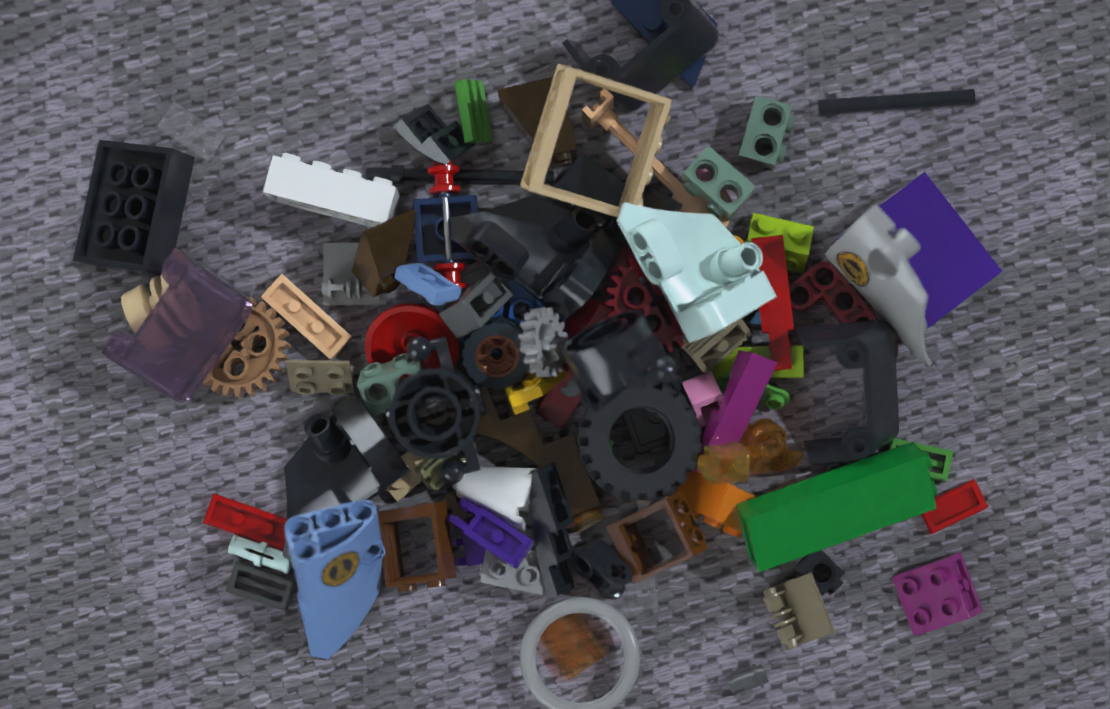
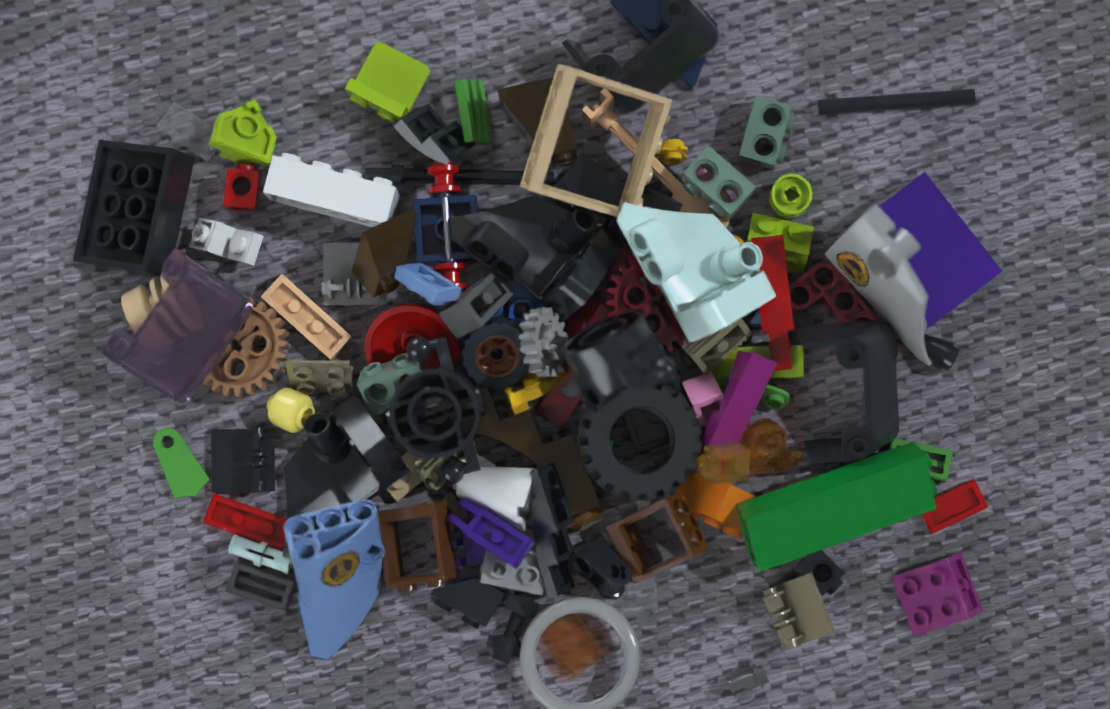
none -> bright green piece [153,428,210,498]
none -> white slope [189,218,264,266]
none -> lime plate [208,99,277,168]
none -> black hinge [211,428,275,493]
none -> red brick [223,164,262,212]
none -> light yellow head [266,387,315,433]
none -> lime bracket [345,42,430,123]
none -> black slope [431,578,505,629]
none -> black piece [487,591,539,664]
none -> yellow plate [656,139,688,166]
none -> lime wheel [768,174,813,220]
none -> black cone [924,334,960,371]

